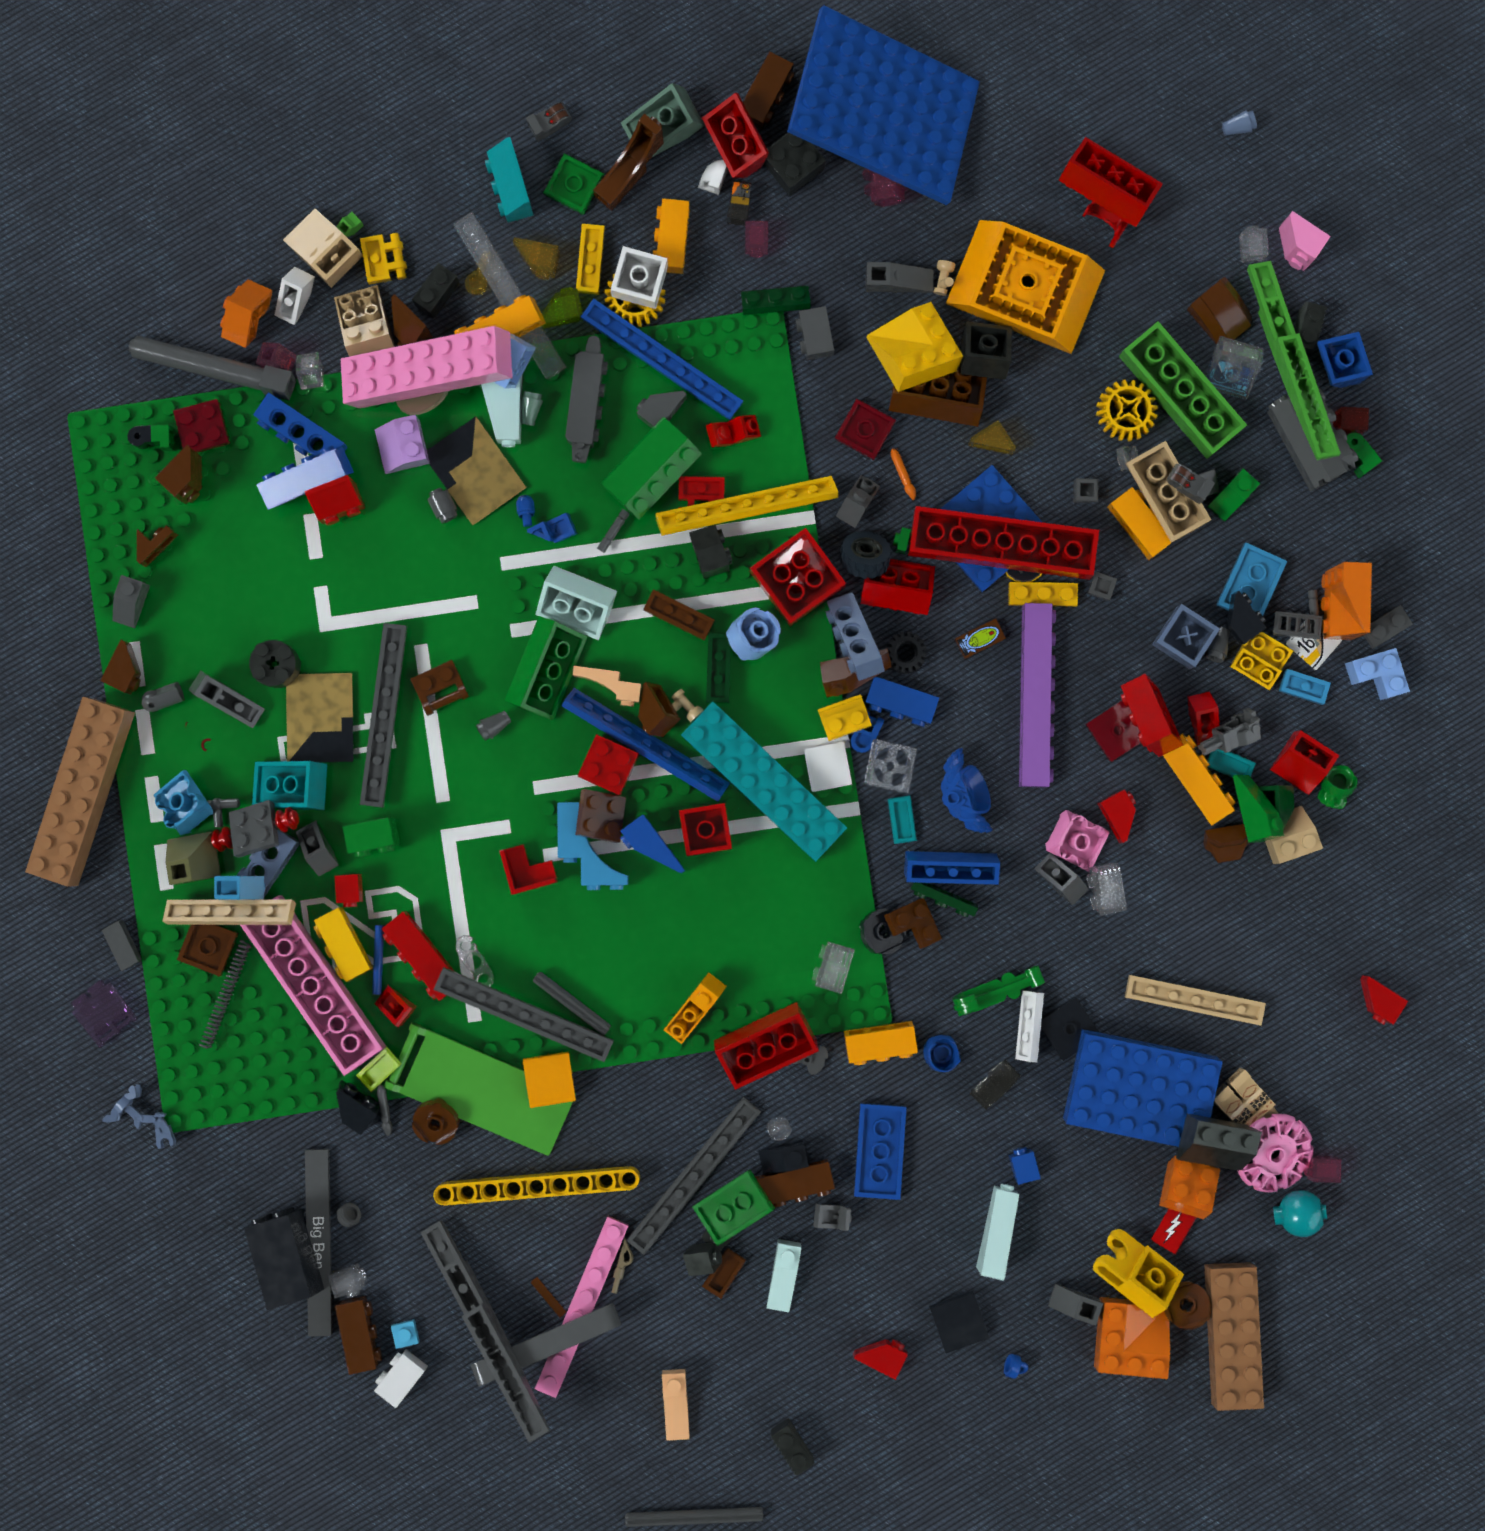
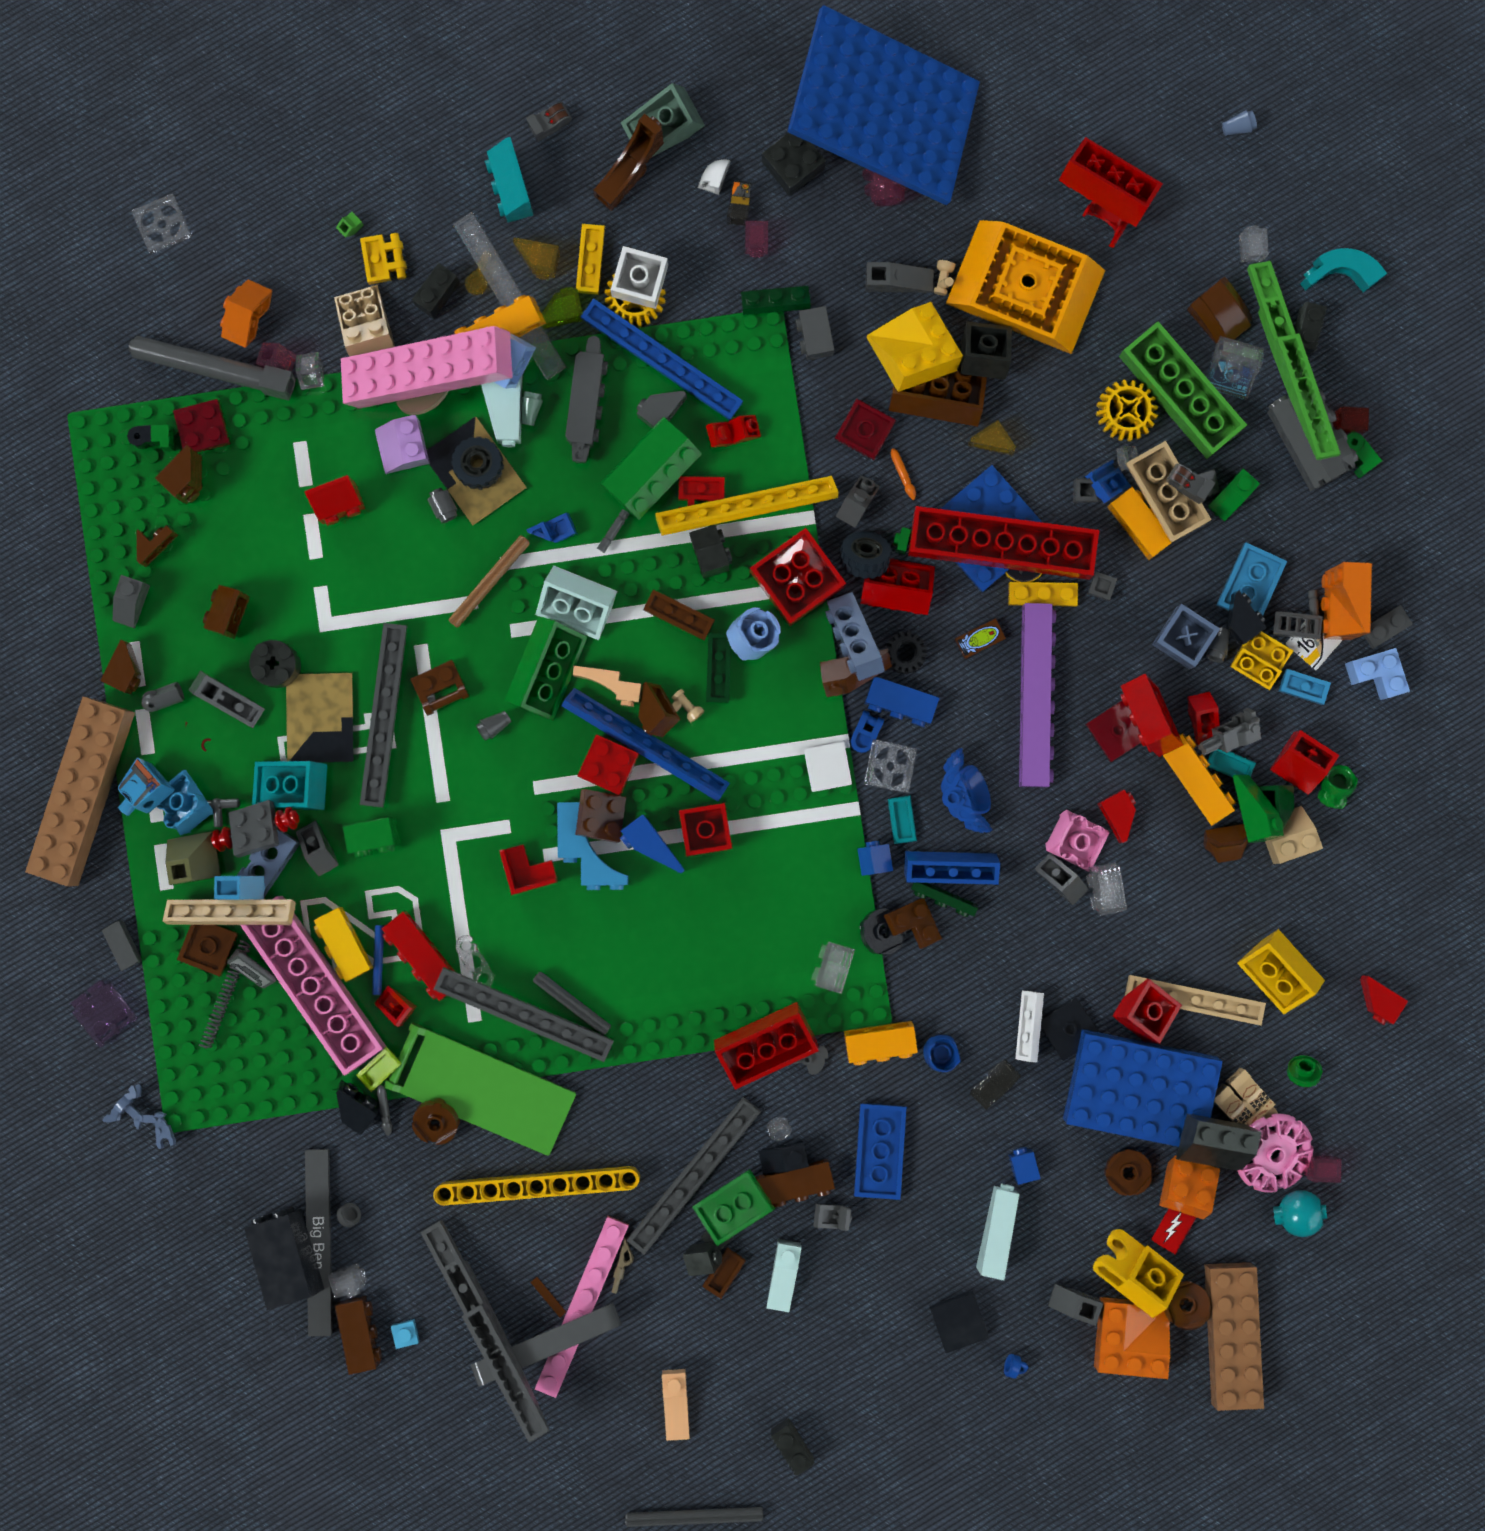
blue brick [253,392,348,457] -> none
brick [256,445,354,510] -> none
white slope [274,267,315,325] -> none
tan slope [283,209,363,288] -> none
red brick [335,874,363,908] -> none
white brick [374,1349,428,1408] -> none
reddish brown slope [391,294,433,346] -> none
blue cylinder [516,495,535,527] -> none
light orange slope [523,1051,576,1108] -> none
green tile [543,153,604,215] -> none
light orange brick [653,198,690,274] -> none
light orange slope [664,972,727,1044] -> none
teal brick [681,701,847,862] -> none
red slope [702,93,769,178] -> none
reddish brown brick [743,51,795,130] -> none
yellow plate [818,694,872,741] -> none
red slope [853,1339,908,1380] -> none
green piece [952,965,1045,1017] -> none
bright pink slope [1279,211,1331,271] -> none
blue slope [1317,332,1373,388] -> none
none -> dark azure torso [118,757,175,816]
none -> clear piece [131,193,192,254]
none -> reddish brown slope [203,585,250,640]
none -> slope [227,949,276,988]
none -> medium nougat axle [449,535,530,628]
none -> black wheel [451,436,504,490]
none -> blue brick [858,841,893,876]
none -> blue plate [1085,460,1131,504]
none -> reddish brown plate [1104,1148,1152,1196]
none -> red slope [1112,979,1182,1044]
none -> yellow slope [1237,929,1325,1014]
none -> green plate [1287,1055,1323,1087]
none -> teal arch [1300,248,1387,292]

